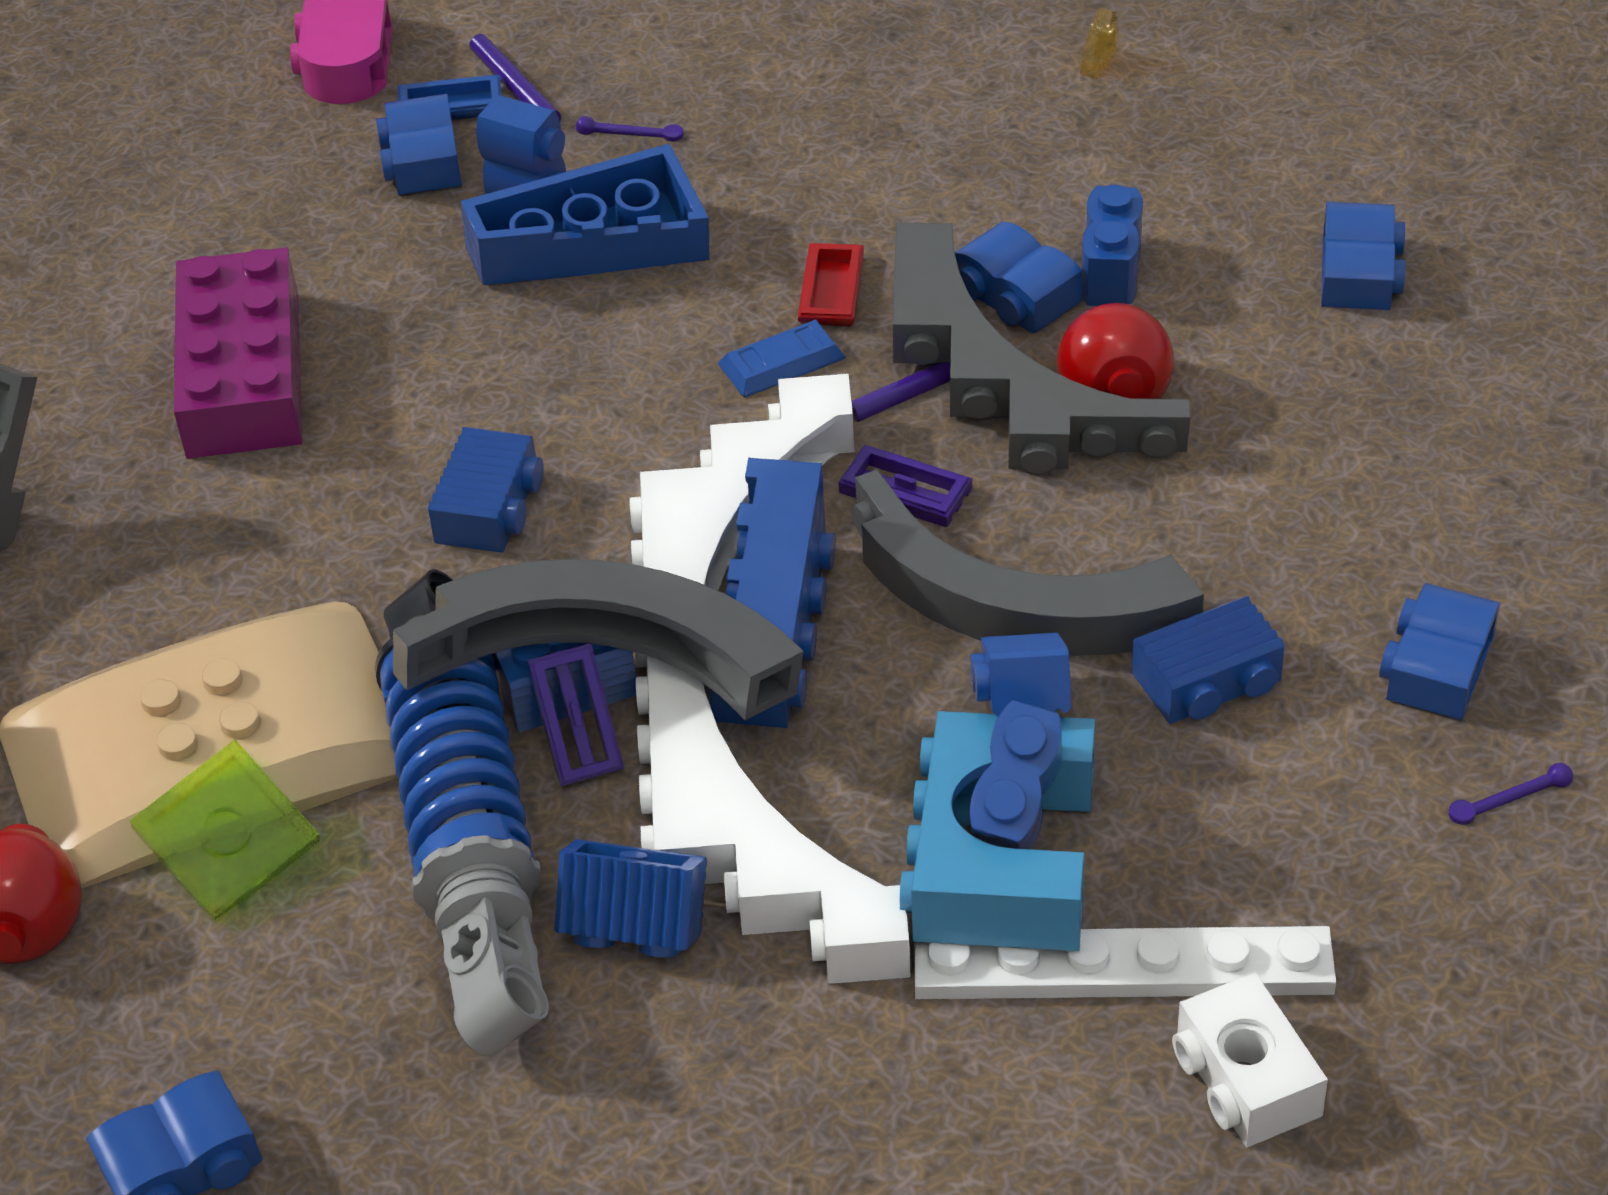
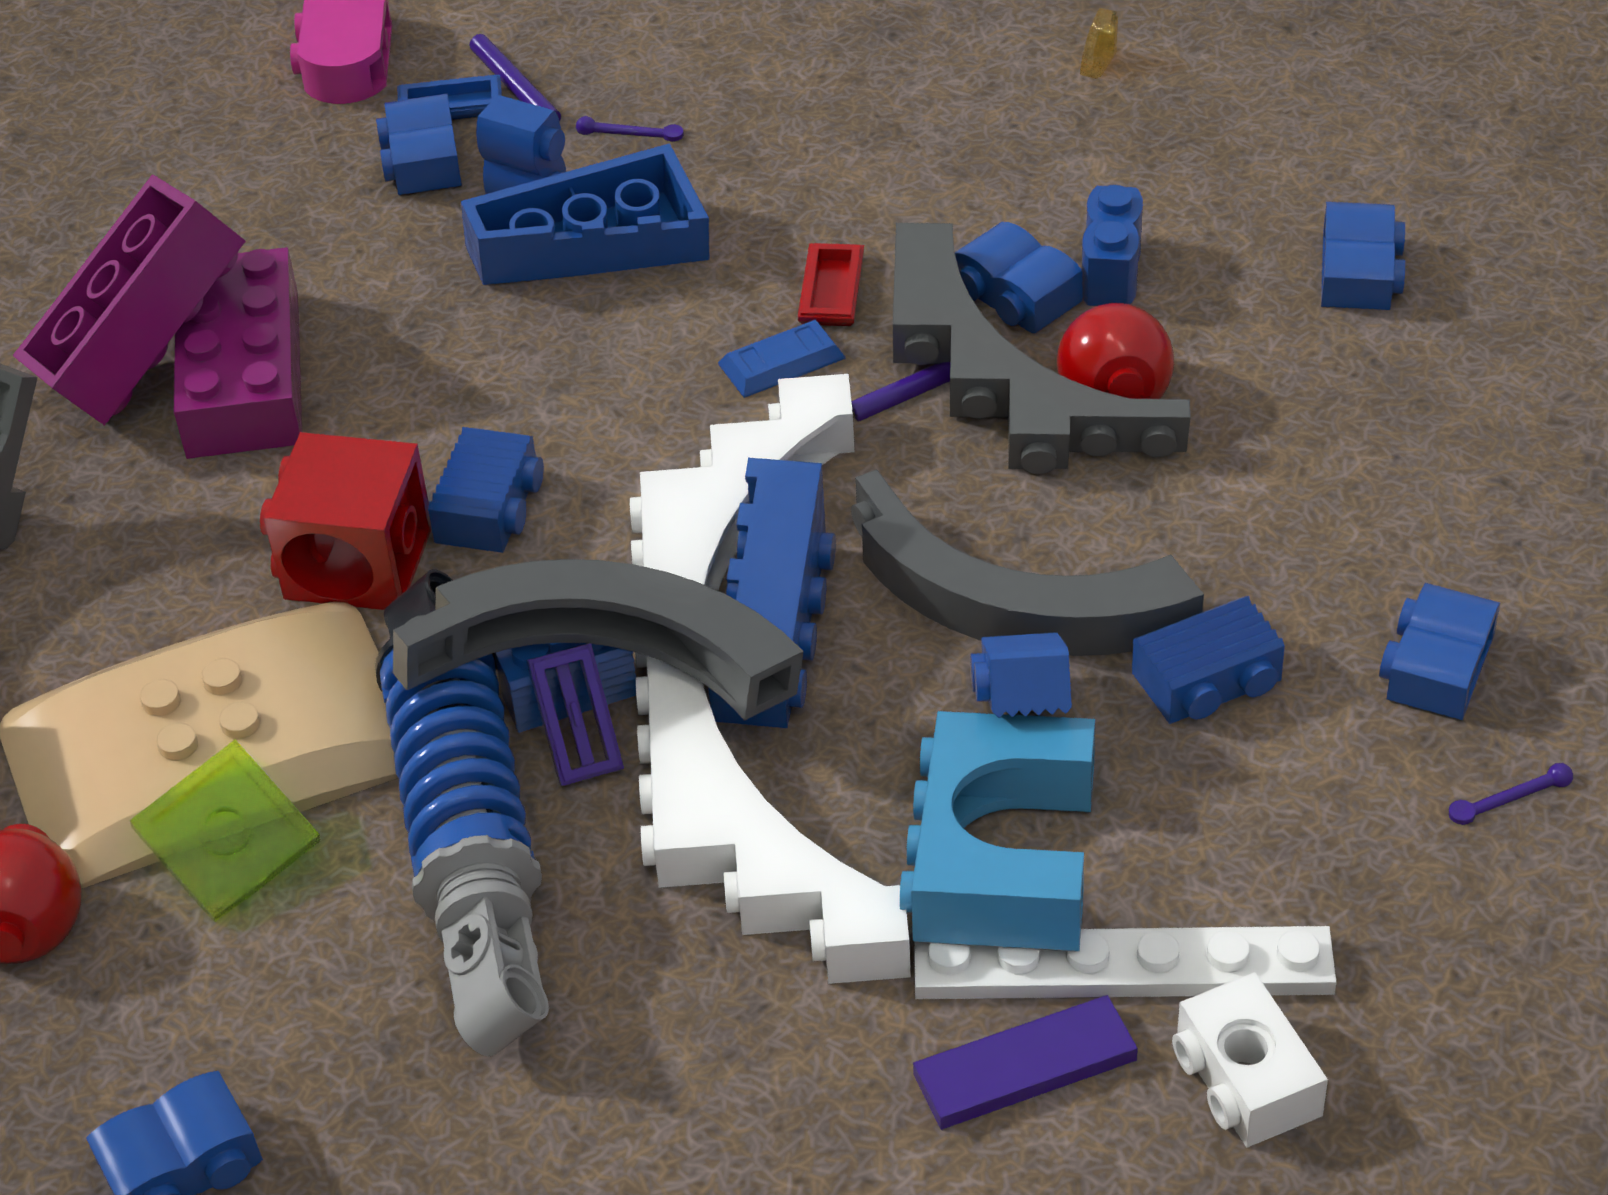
blue brick [554,839,707,957] -> none
dark purple tile [838,445,972,528] -> none
blue brick [970,700,1062,849] -> none
none -> magenta brick [13,174,246,426]
none -> red brick [260,432,432,610]
none -> dark purple tile [913,995,1138,1130]

